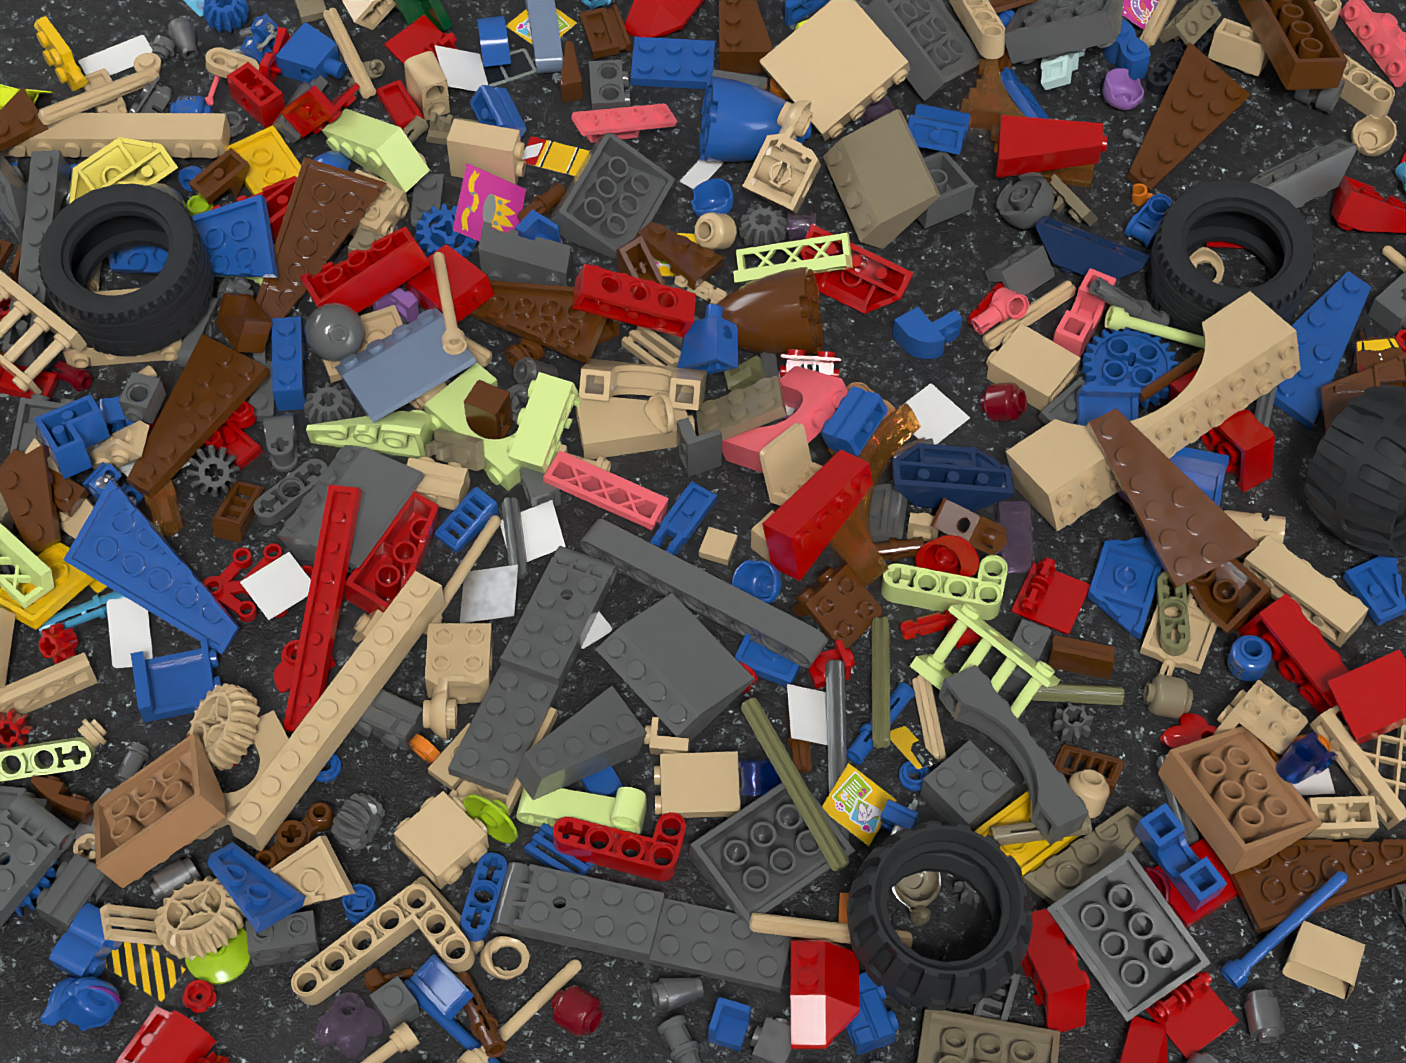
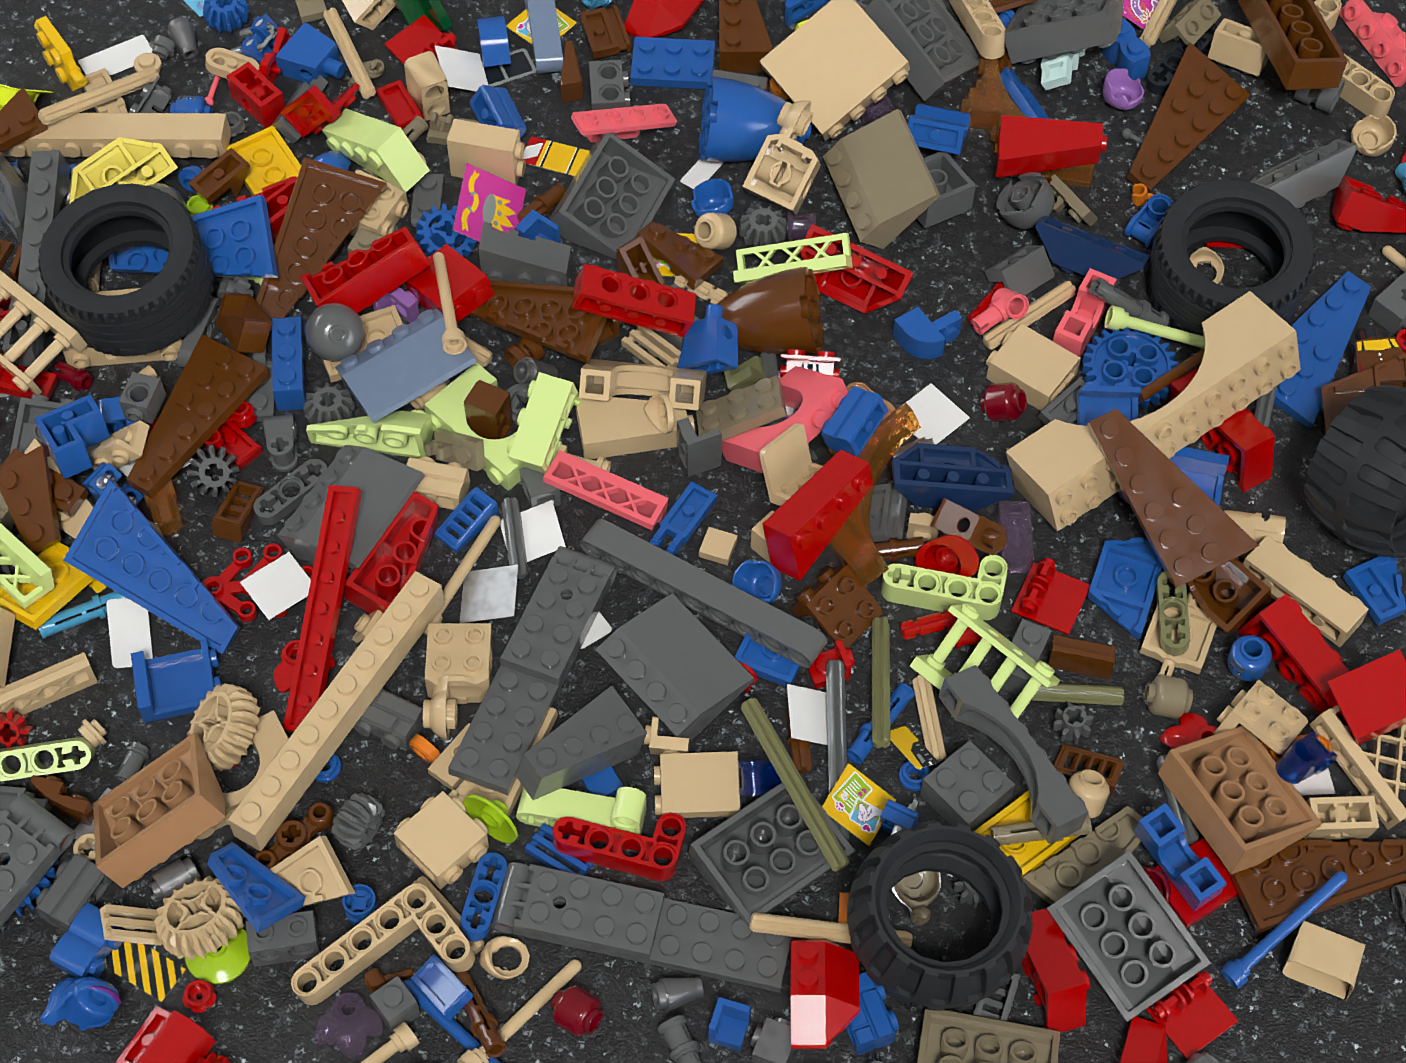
red gear [38,623,79,664] -> none
flat silver brick [1244,989,1285,1043] -> none

